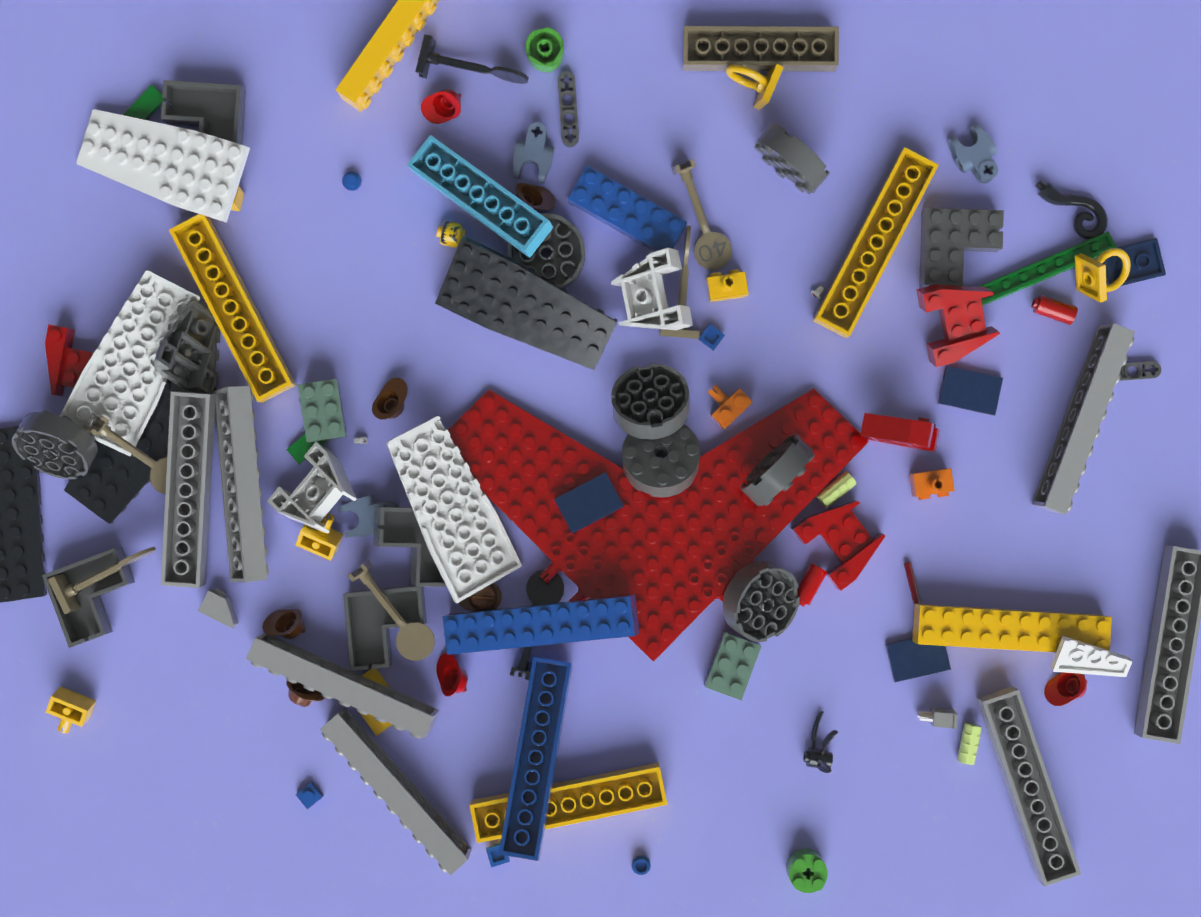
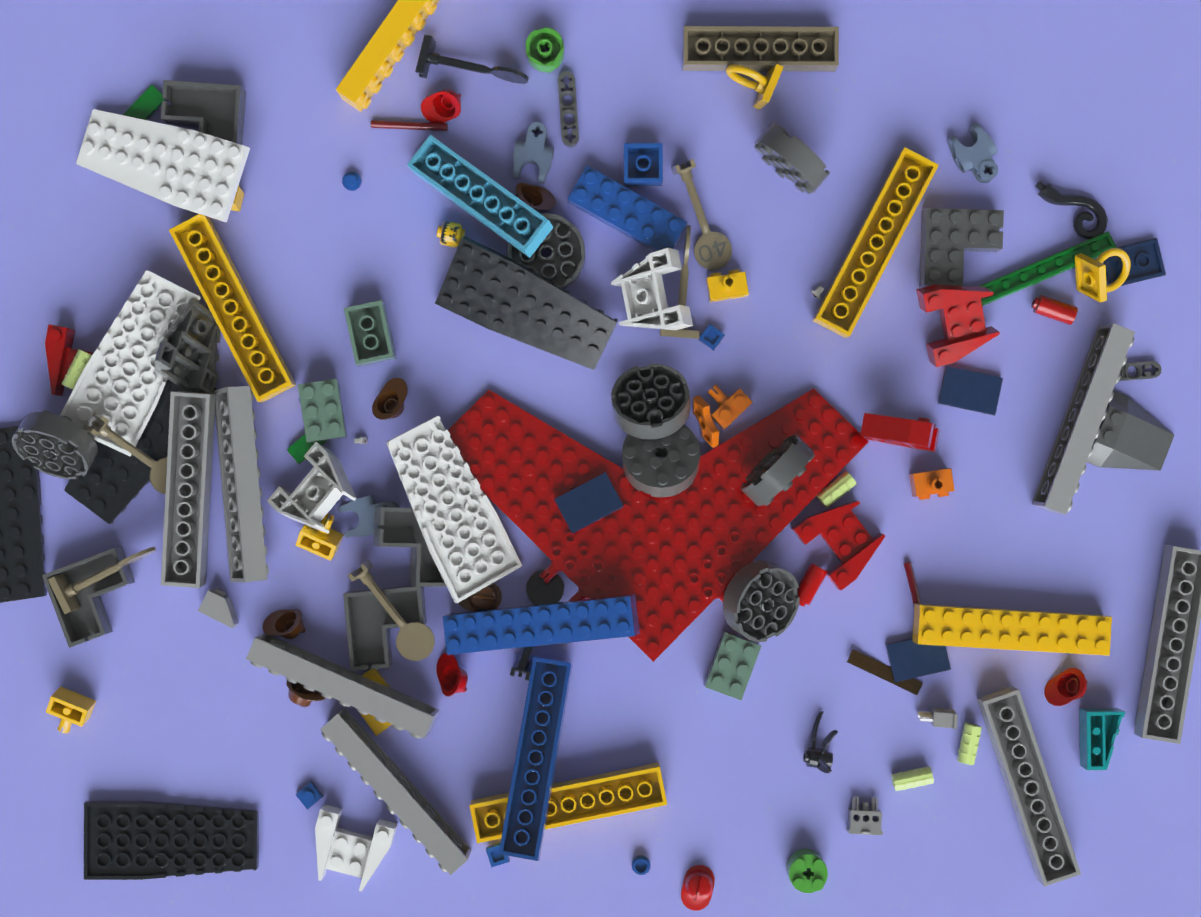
white wing [1051,636,1132,677] -> none
none -> yellowish green axle [62,349,92,389]
none -> black wing [84,801,259,880]
none -> white wedge [315,804,398,892]
none -> sand green brick [344,300,397,366]
none -> dark red bar [371,120,448,131]
none -> blue brick [623,143,663,186]
none -> red piece [681,865,715,911]
none -> orange tile [693,395,719,448]
none -> light grey piece [846,796,883,835]
none -> dark brown sticker [847,650,923,695]
none -> yellowish green axle [891,766,934,791]
none -> teal wedge [1079,708,1125,770]
none -> dark grey wedge [1086,390,1174,471]

